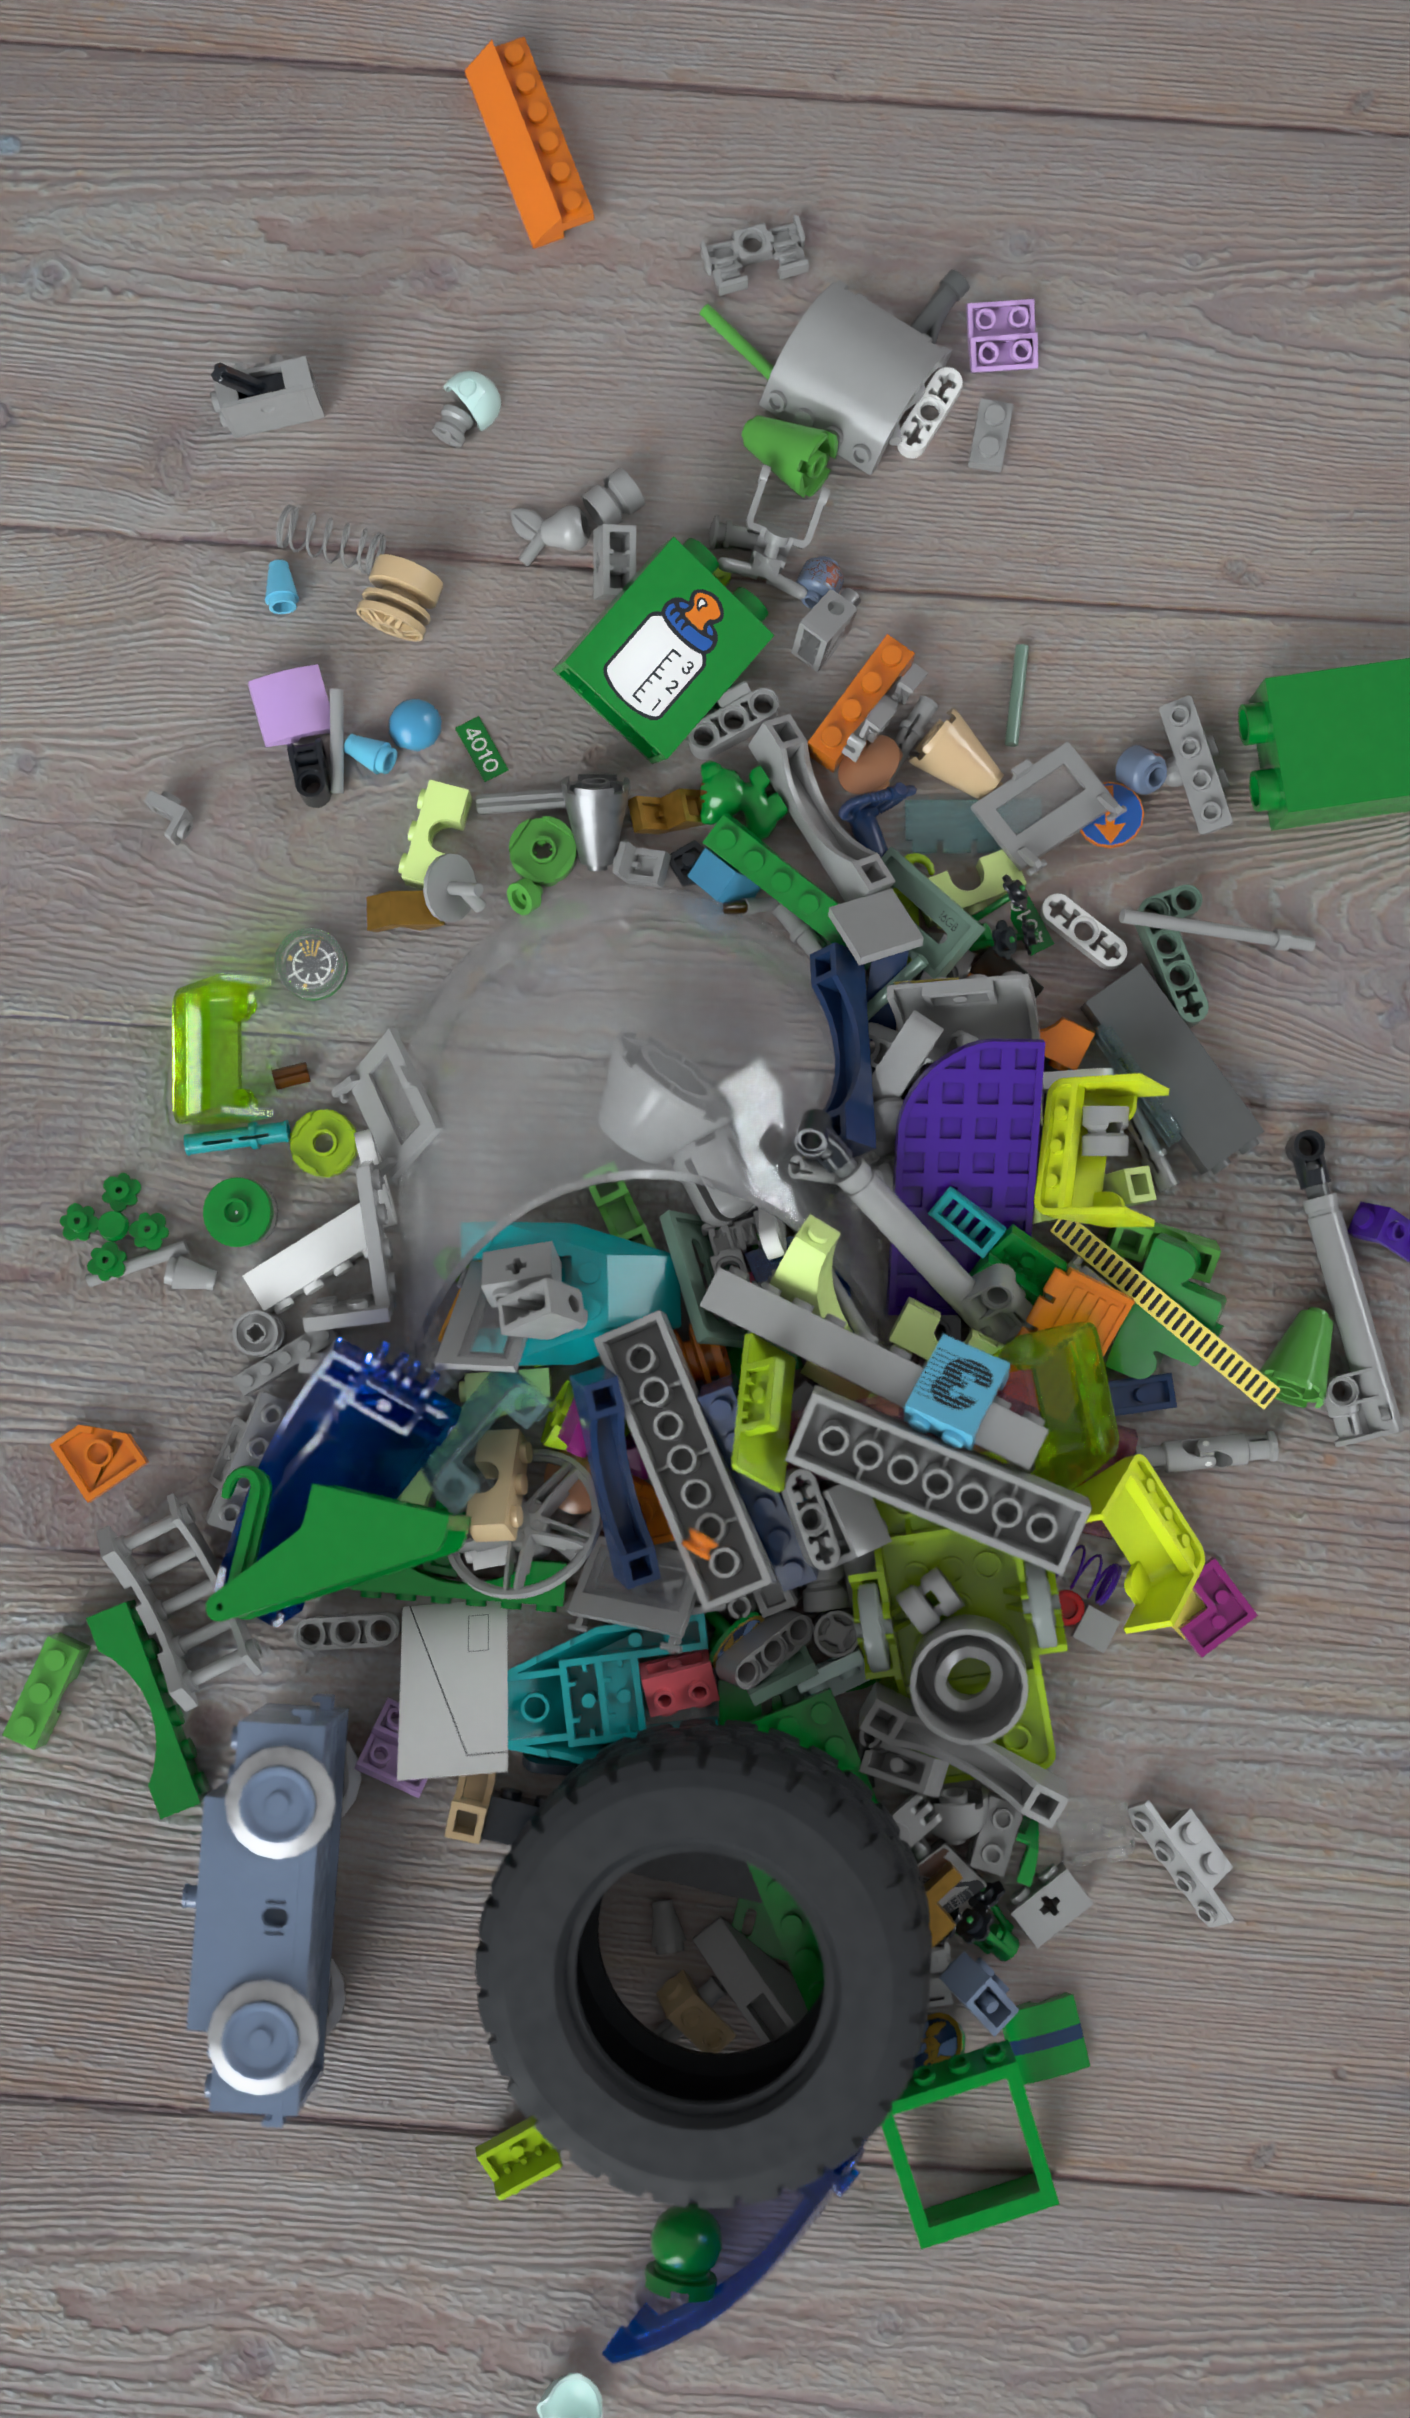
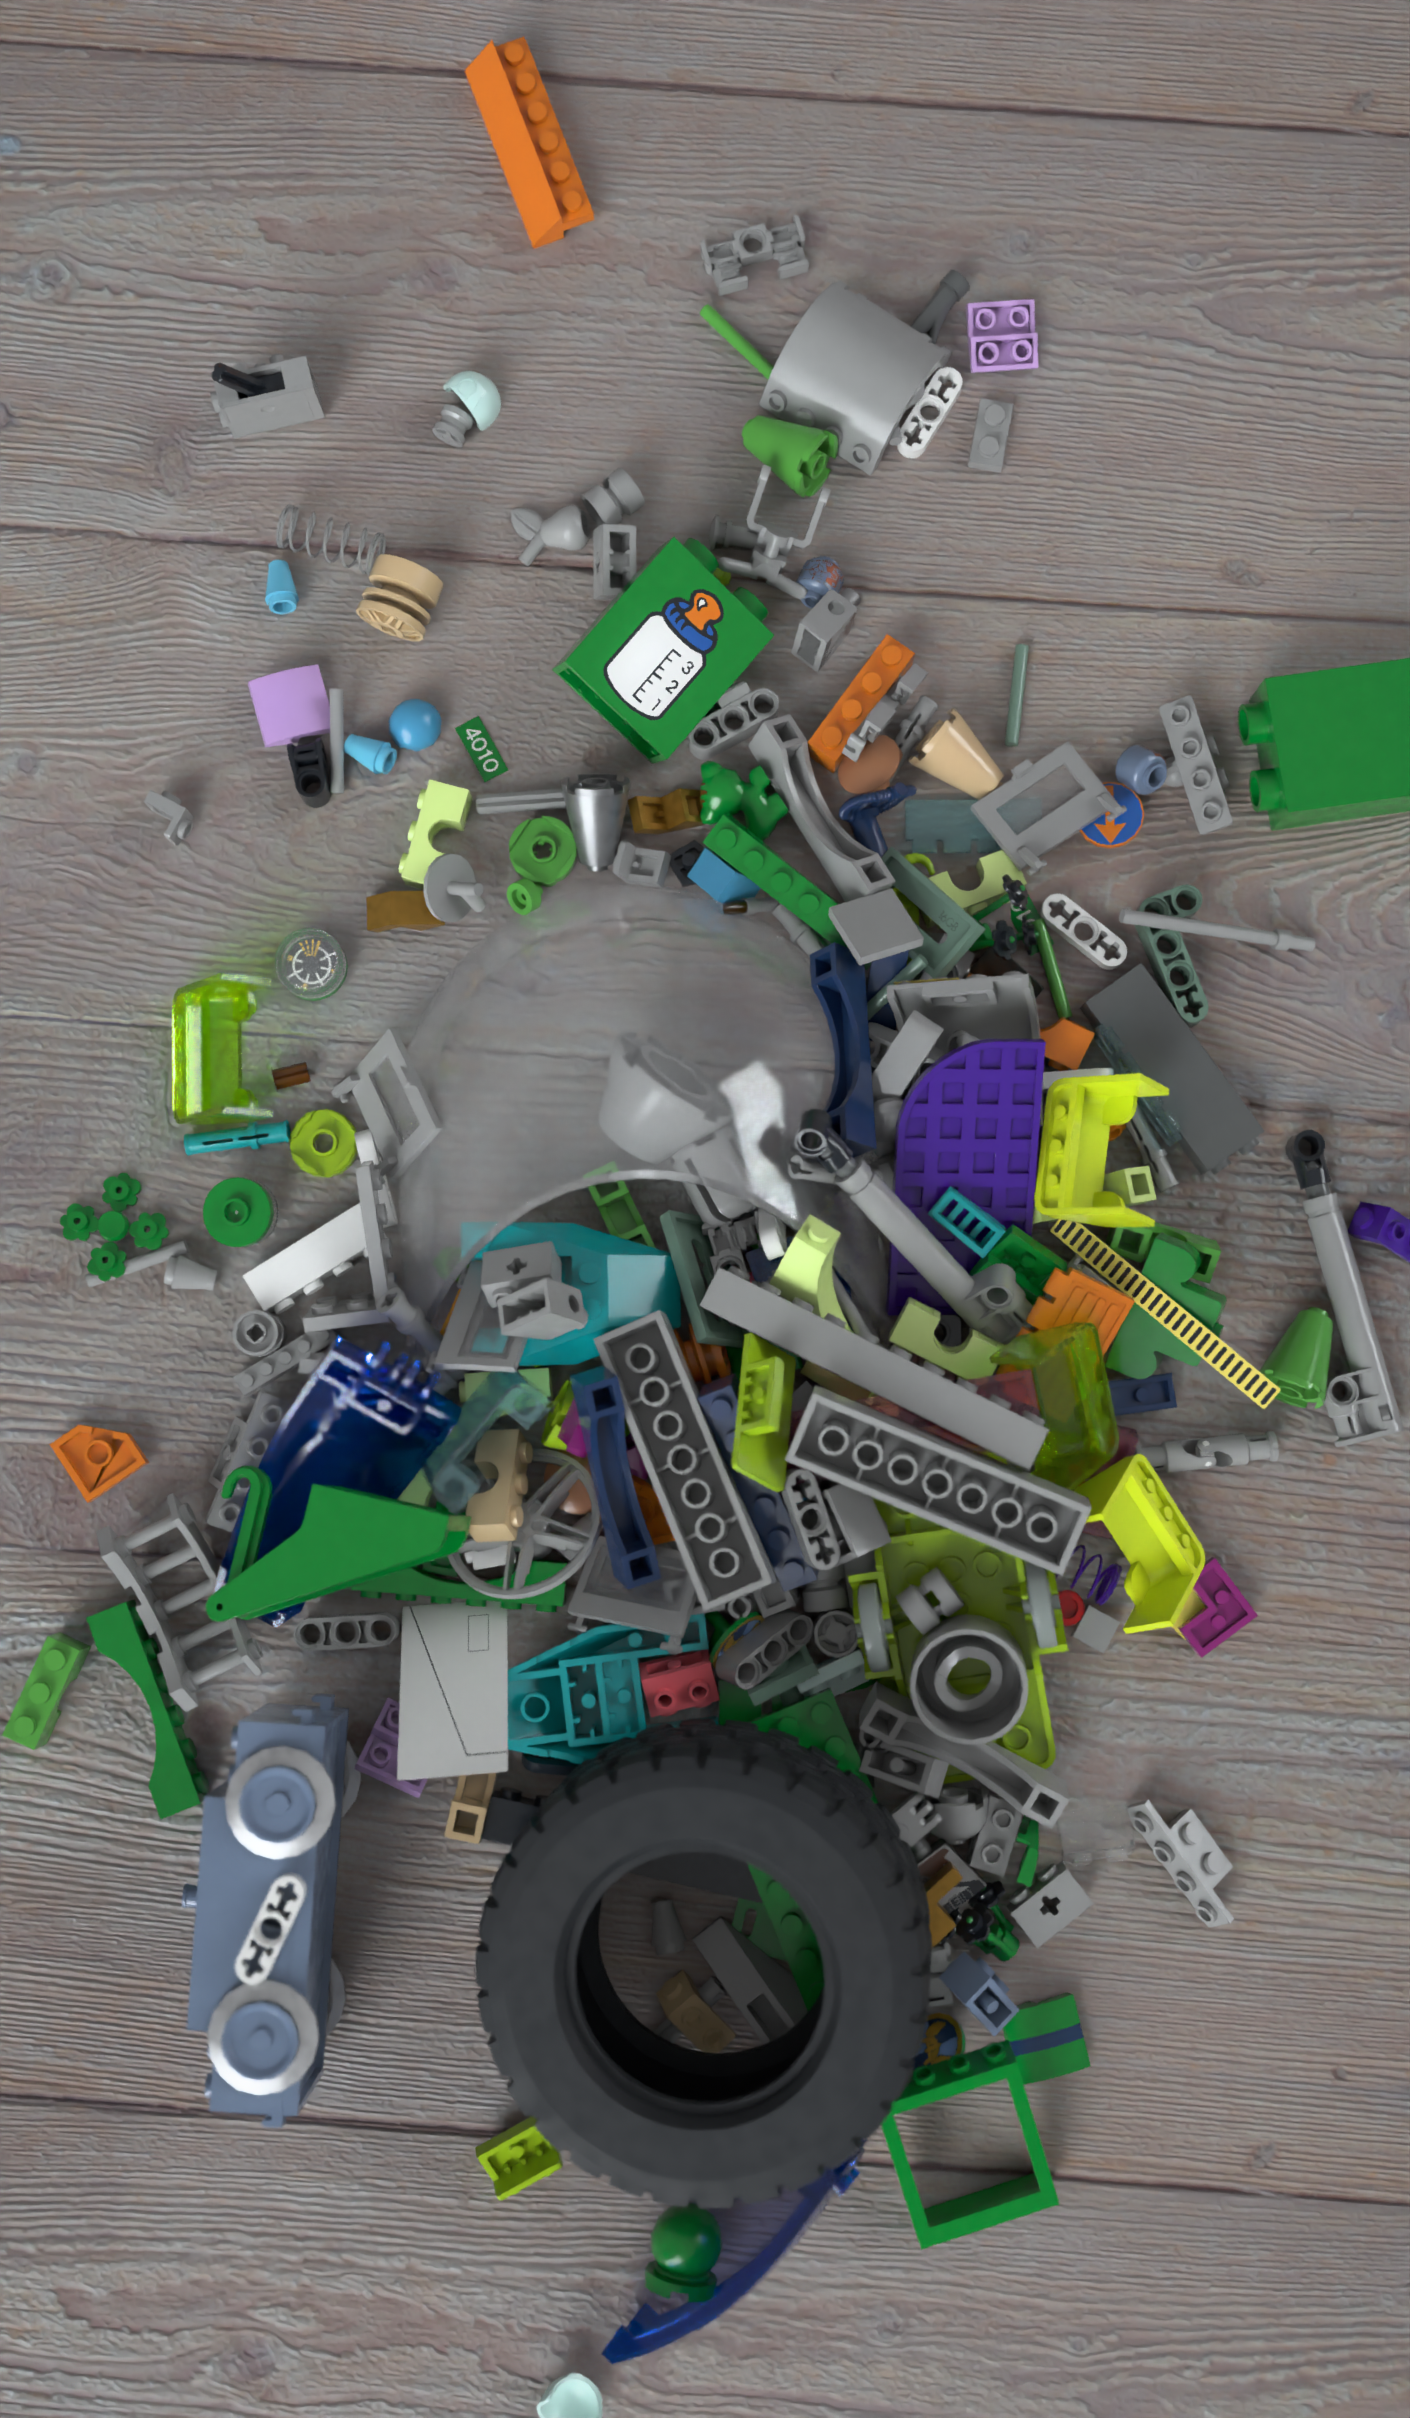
orange bush [681,1527,719,1561] -> none
medium azure panel [904,1334,1011,1451] -> none
light grey wheel [1082,1106,1129,1156] -> none
none -> white beam [235,1873,307,1984]
none -> light grey pin [376,1287,457,1372]
none -> bright green bar [1031,919,1073,1019]

